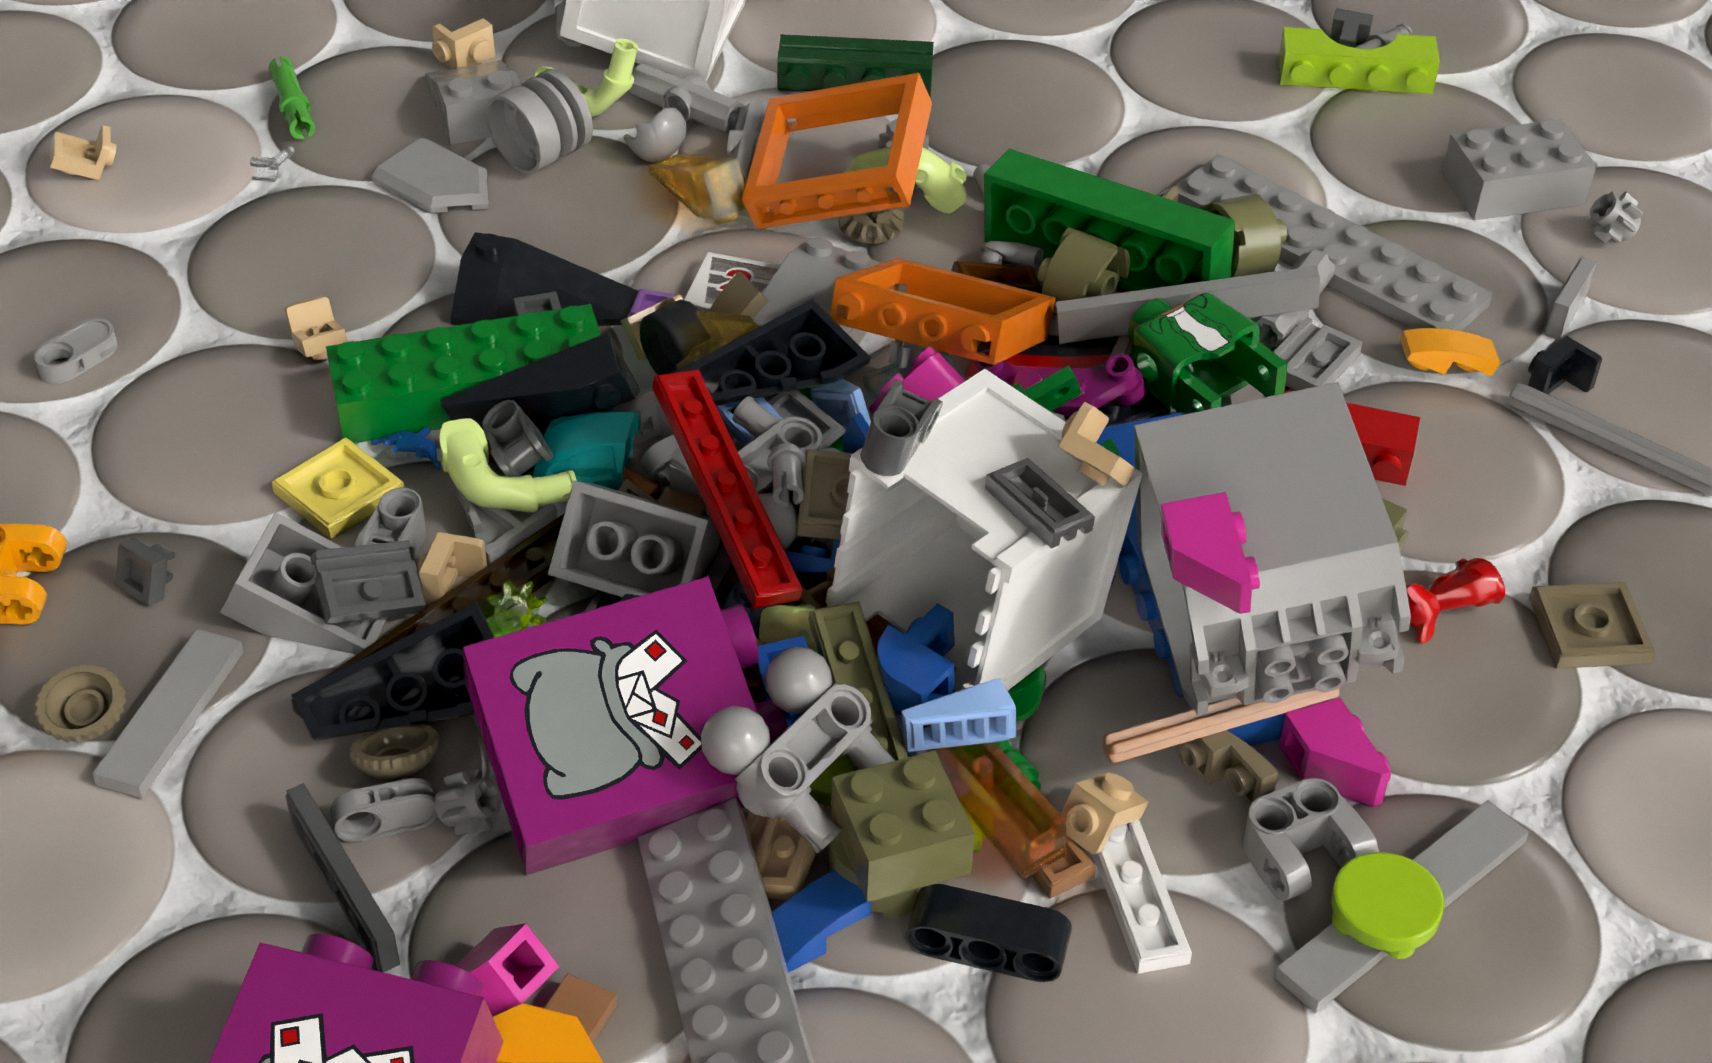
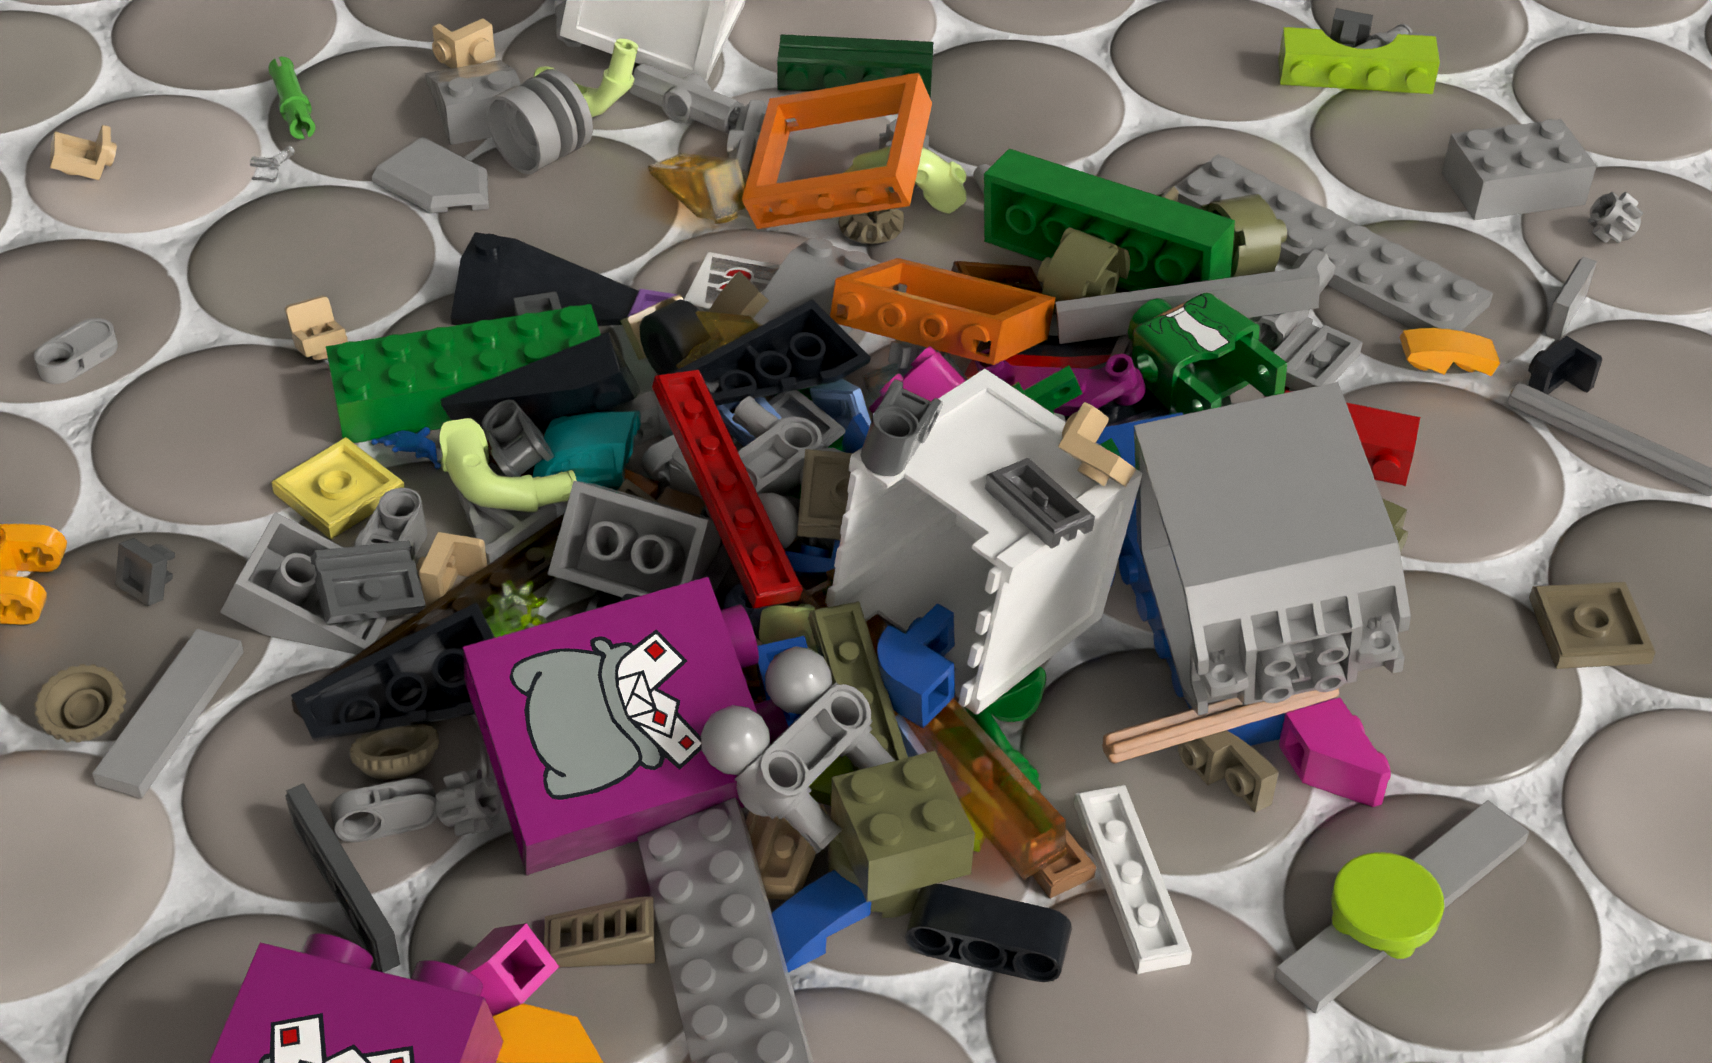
medium nougat tile [544,973,617,1043] -> none
light grey hair [623,108,687,163] -> none
light grey pin [767,443,806,507] -> none
light blue slope [902,678,1016,752] -> none
light grey arm [979,241,1043,269] -> none
tan bracket [1056,772,1149,854] -> none
dark pink slope [1161,492,1260,614] -> none
light grey piece [1242,778,1379,901] -> none
red animal [1406,558,1505,644] -> none
none -> dark tan slope [544,896,655,968]

